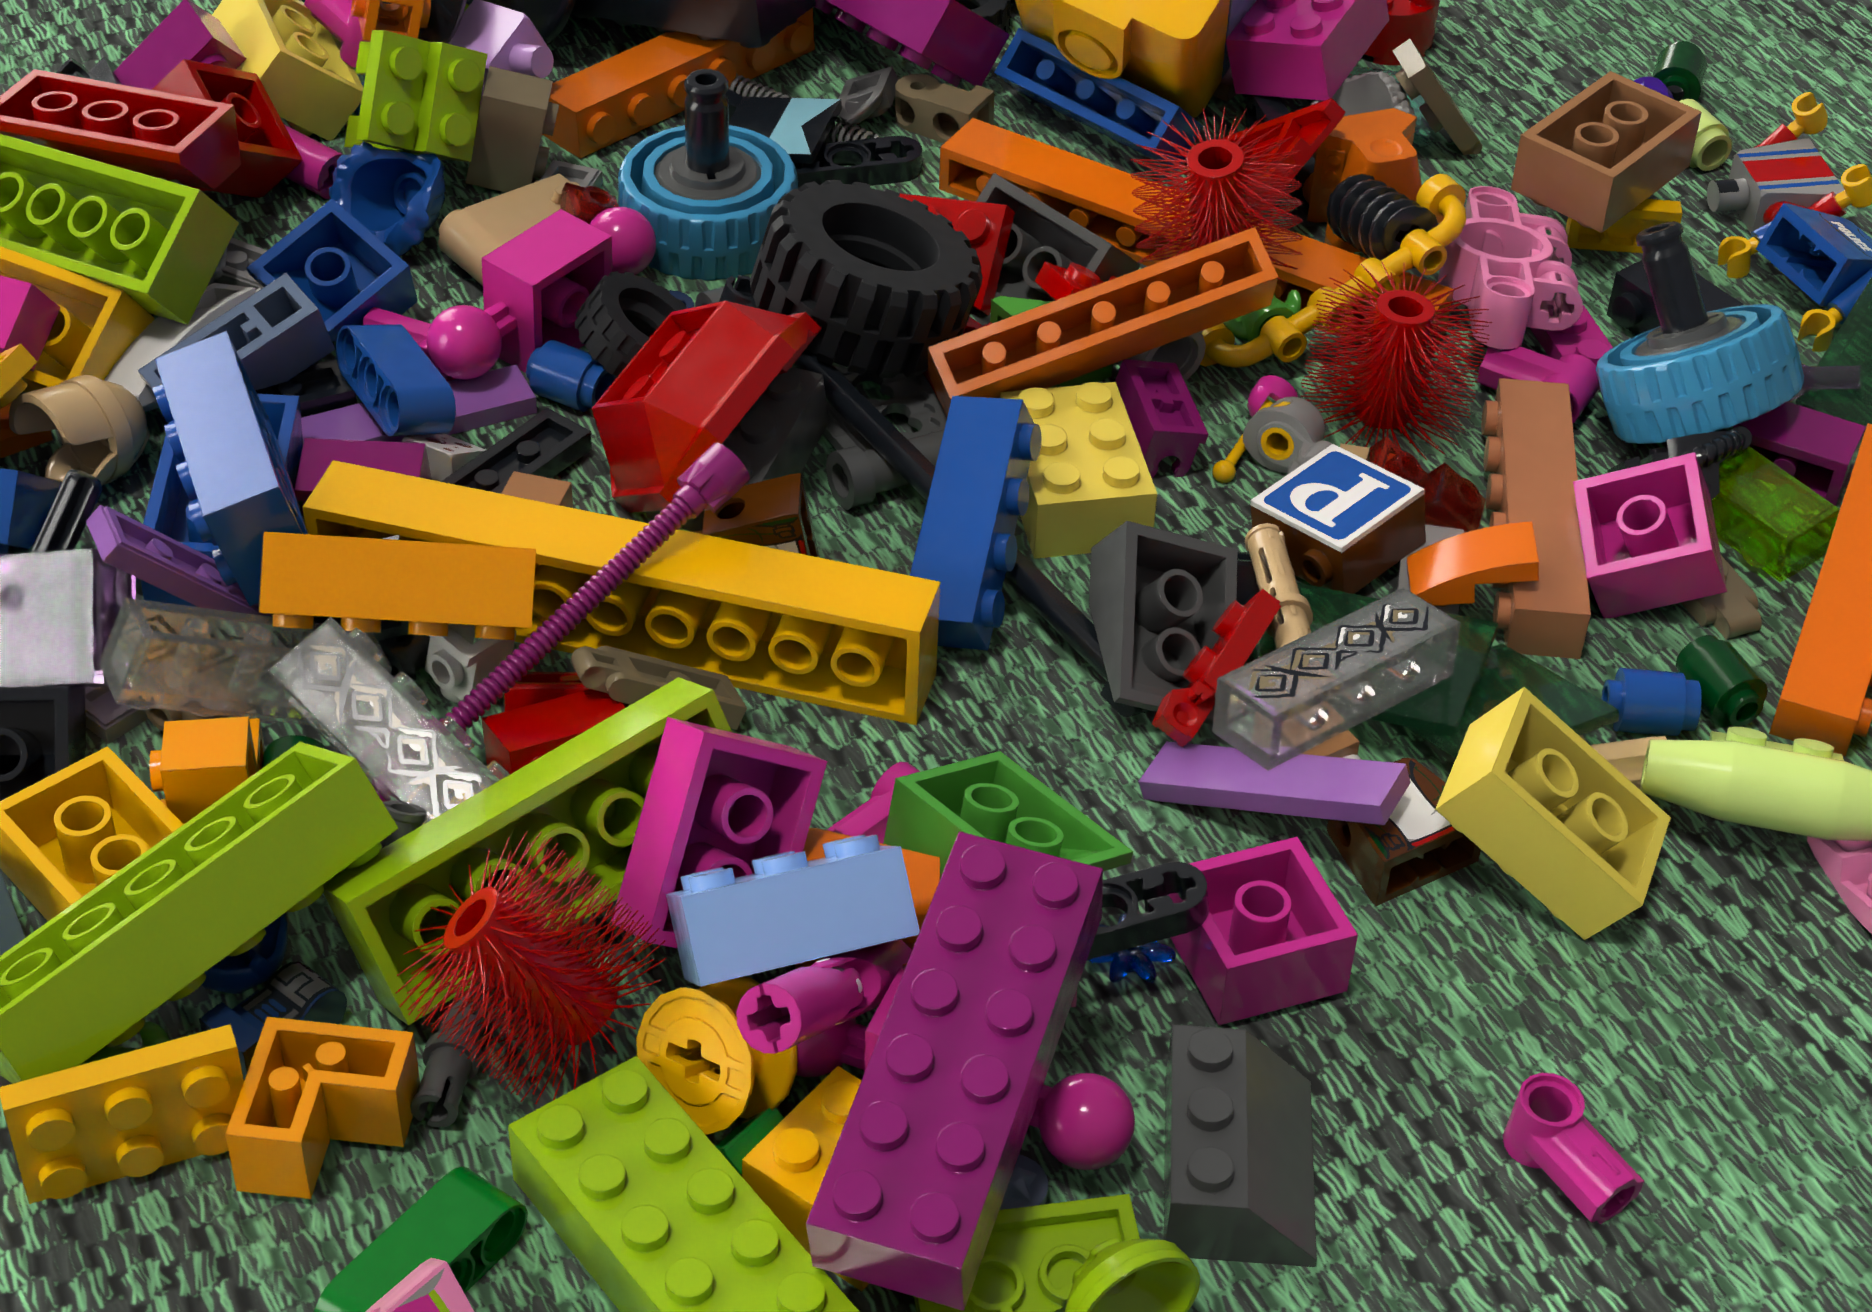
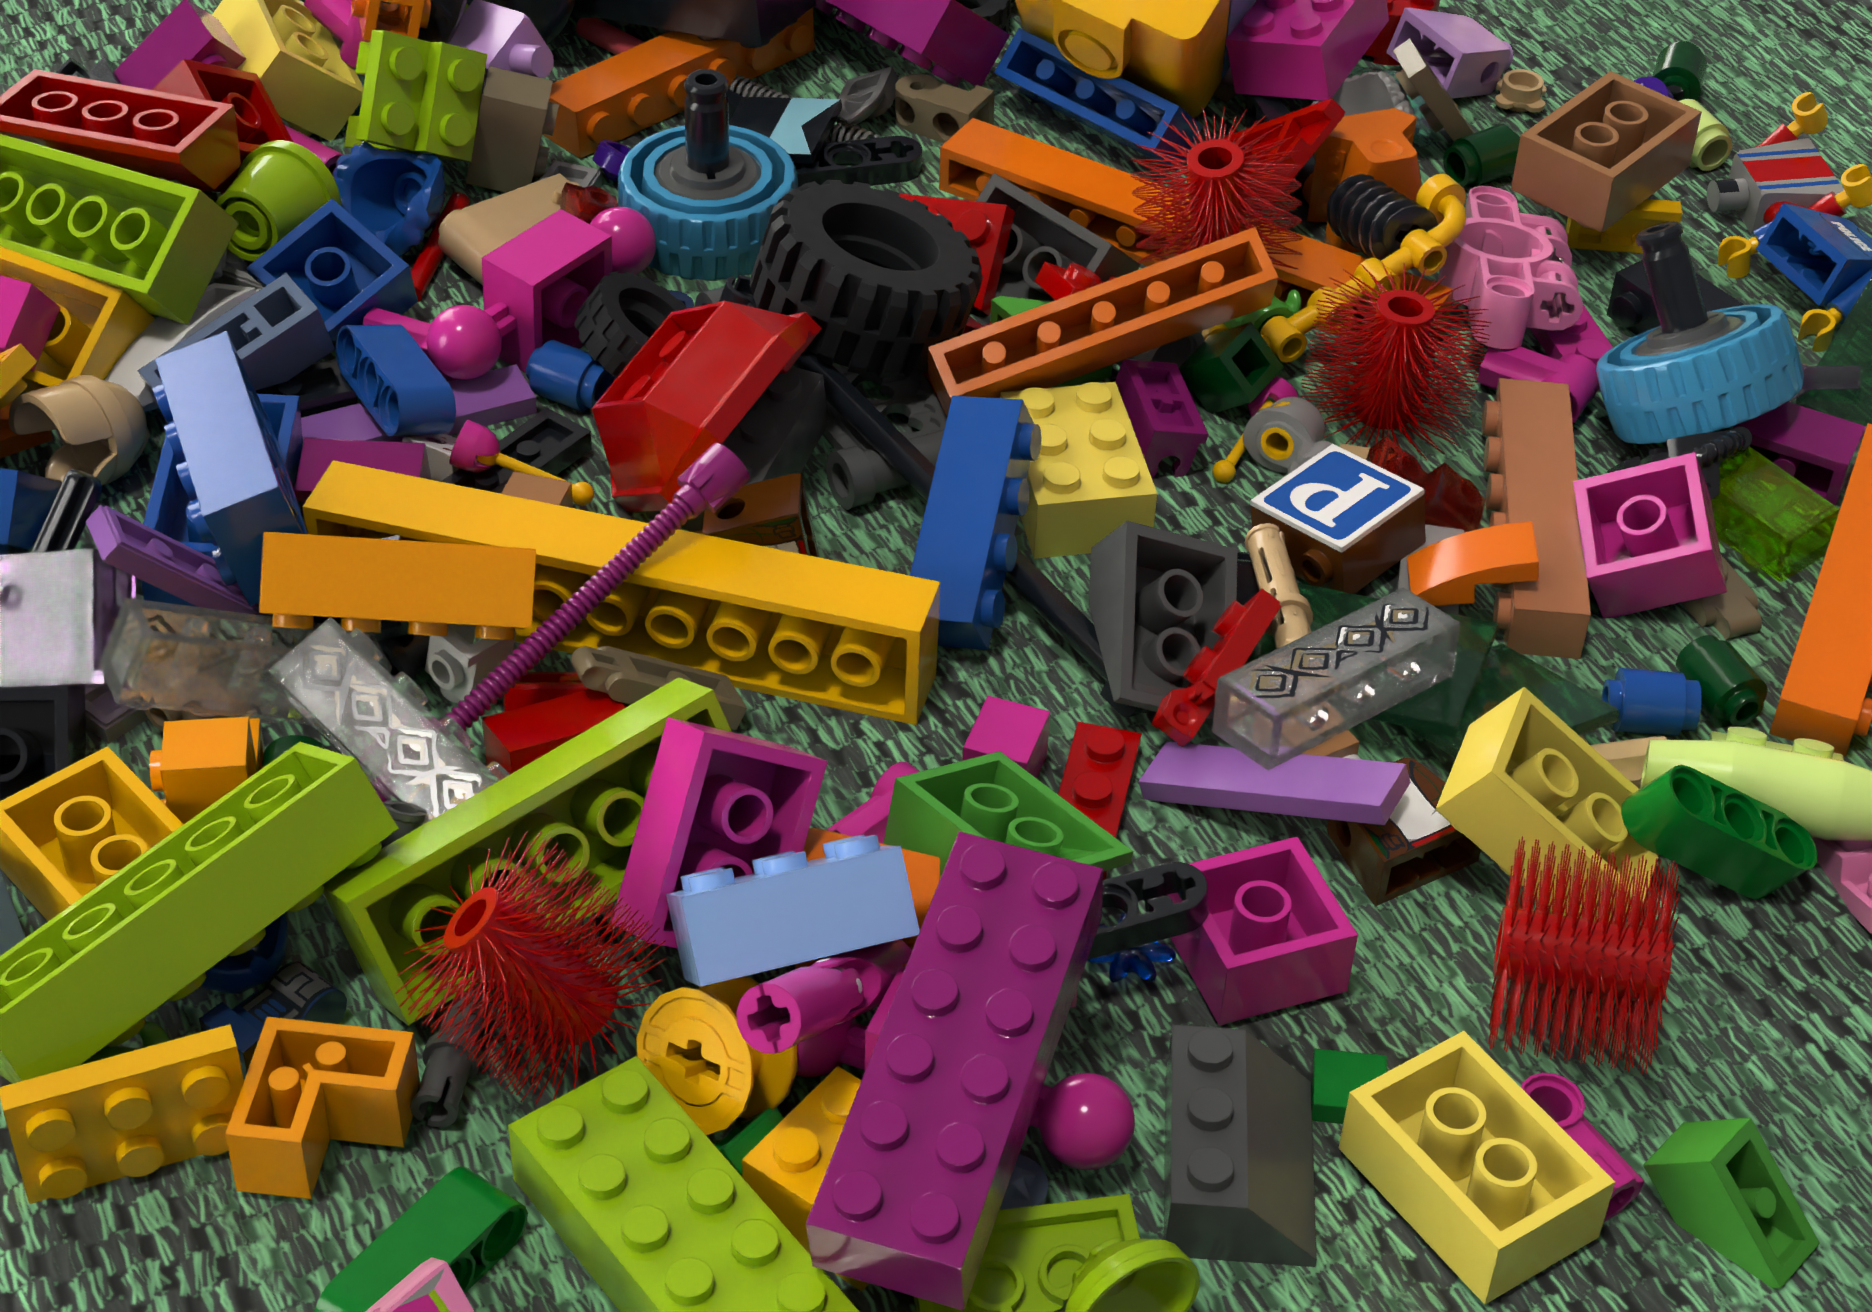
none -> lime piece [215,140,341,261]
none -> red bar [411,192,470,302]
none -> hinge [449,420,594,506]
none -> coral piece [576,17,644,55]
none -> dark purple tile [592,140,631,182]
none -> dark pink brick [962,696,1050,778]
none -> red plate [1058,722,1142,880]
none -> dark green brick [1179,322,1284,414]
none -> green tile [1311,1048,1387,1124]
none -> light yellow brick [1339,1031,1615,1305]
none -> lavender torso [1386,8,1513,98]
none -> dark green brick [1443,124,1520,188]
none -> red piece [1488,836,1680,1074]
none -> tan plate [1495,69,1546,112]
none -> green beam [1621,765,1818,900]
none -> bright green slope [1643,1118,1820,1288]

